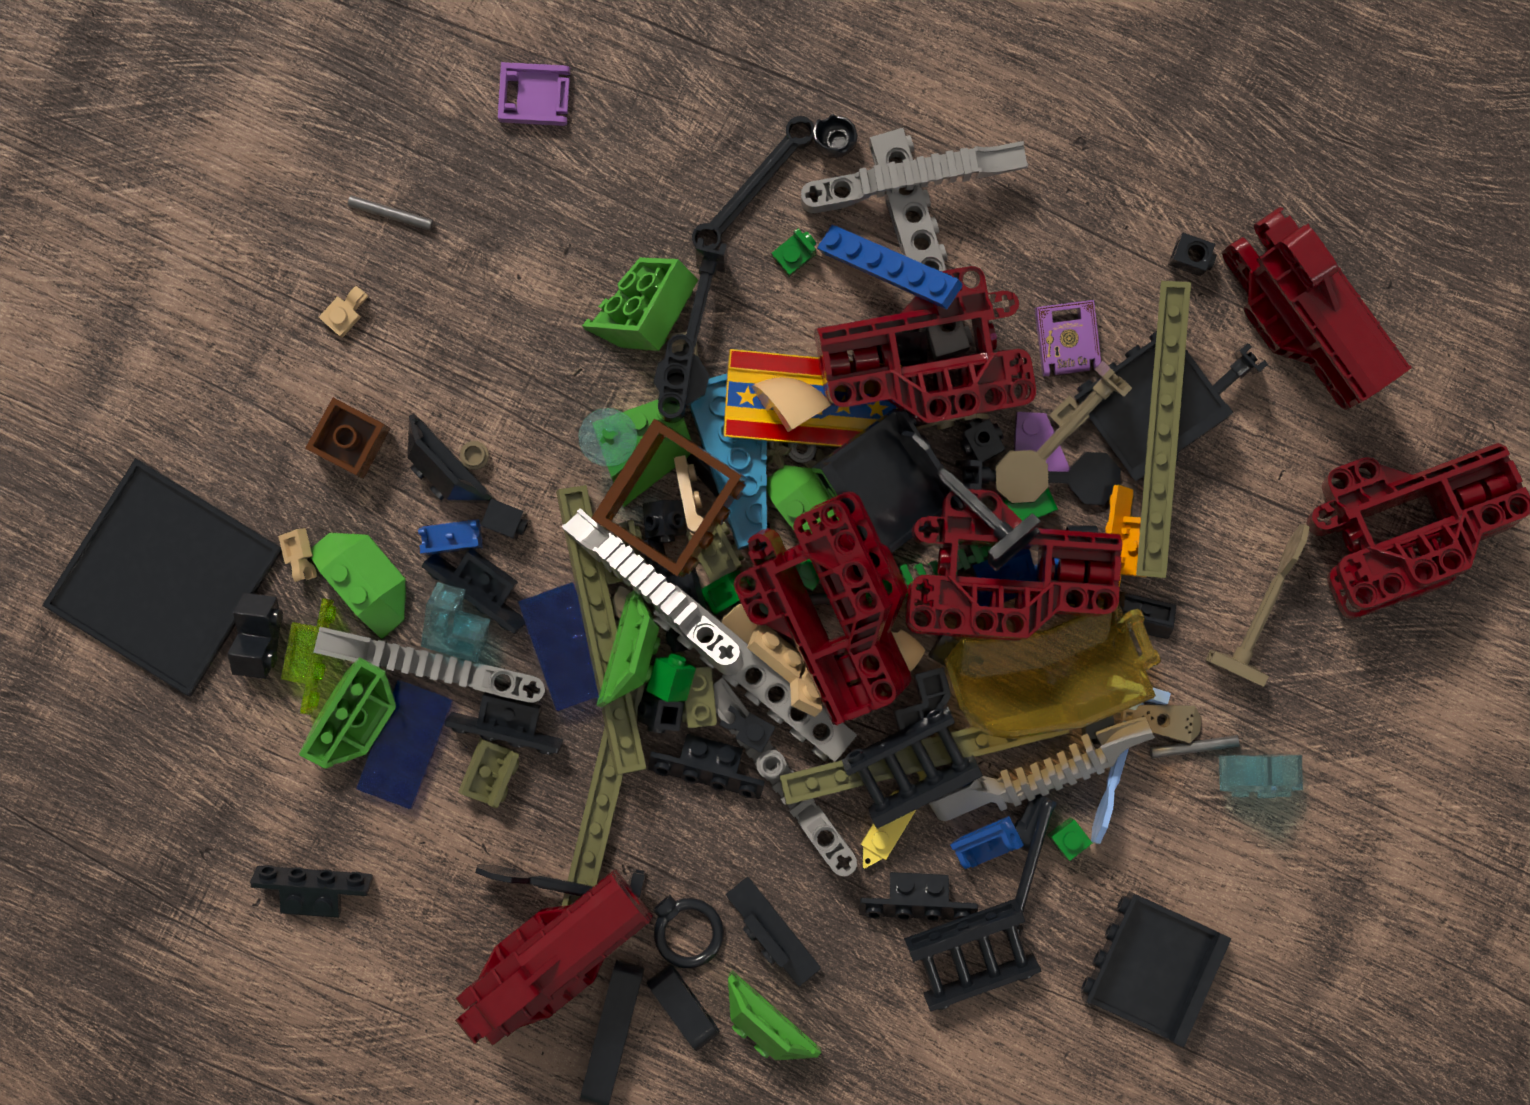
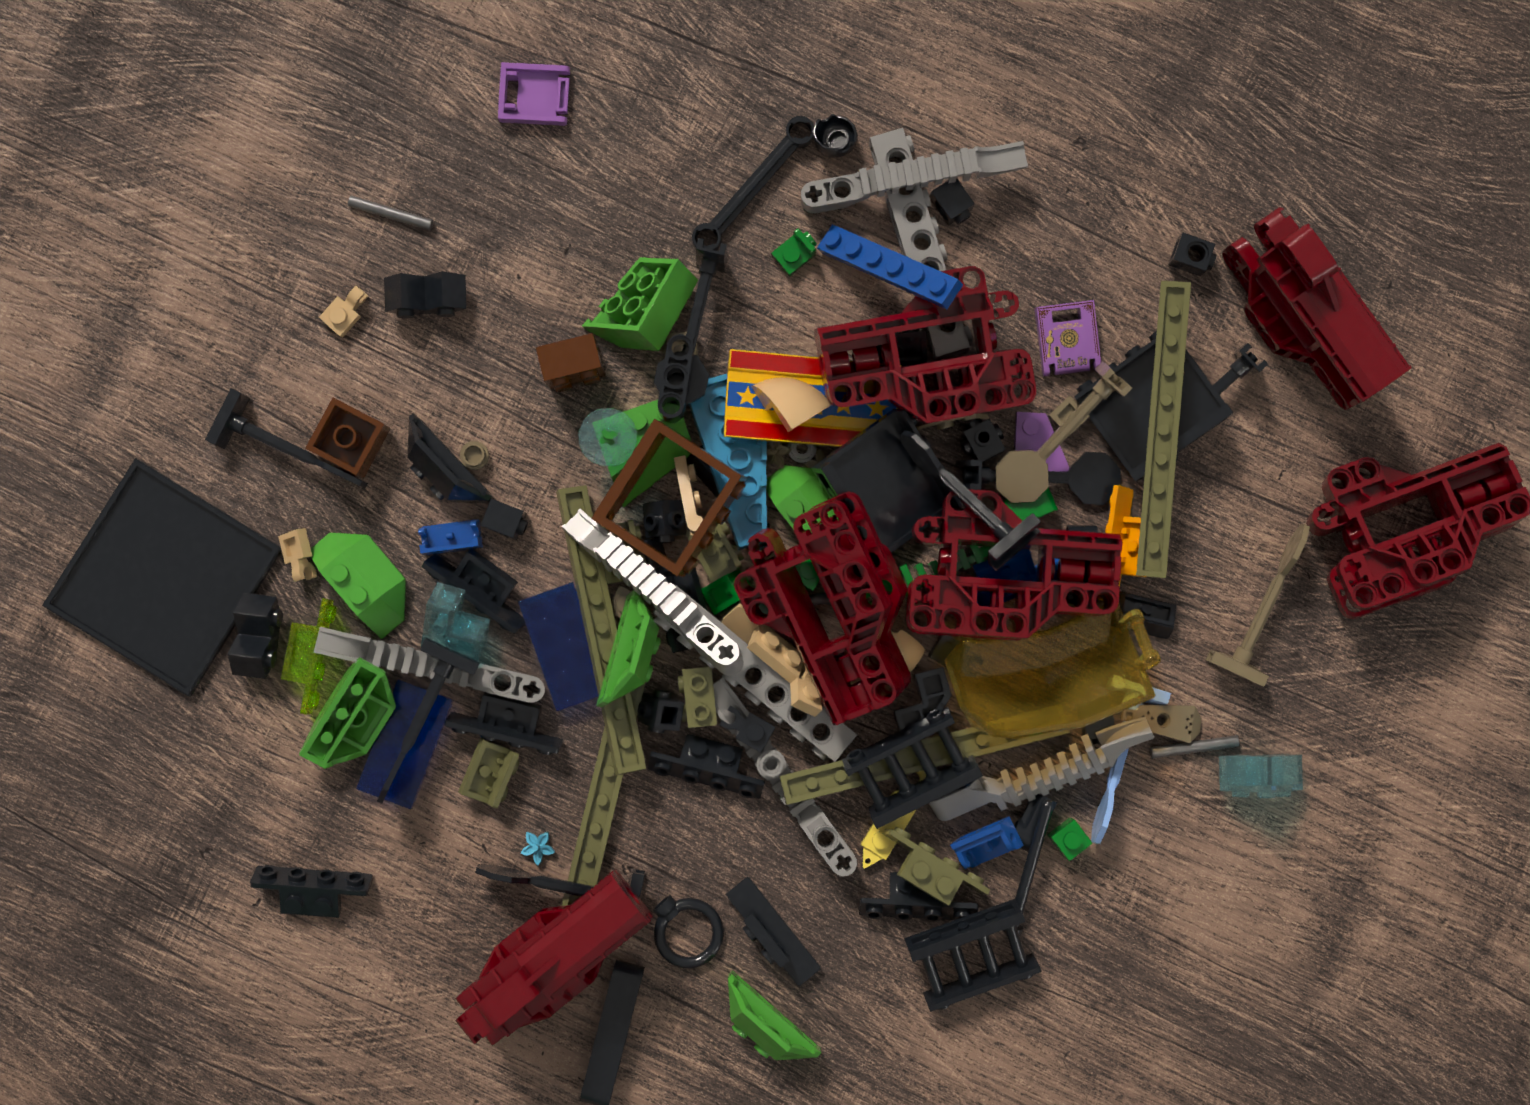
green brick [647,654,696,702] -> none
black beam [647,964,720,1051] -> none
black panel [1080,891,1232,1048] -> none
none -> black piece [205,388,368,488]
none -> black piece [377,638,480,803]
none -> black brick [384,271,466,319]
none -> medium azure plant [520,832,555,866]
none -> reddish brown brick [536,333,606,392]
none -> olive bracket [882,827,990,906]
none -> black brick [930,179,975,226]

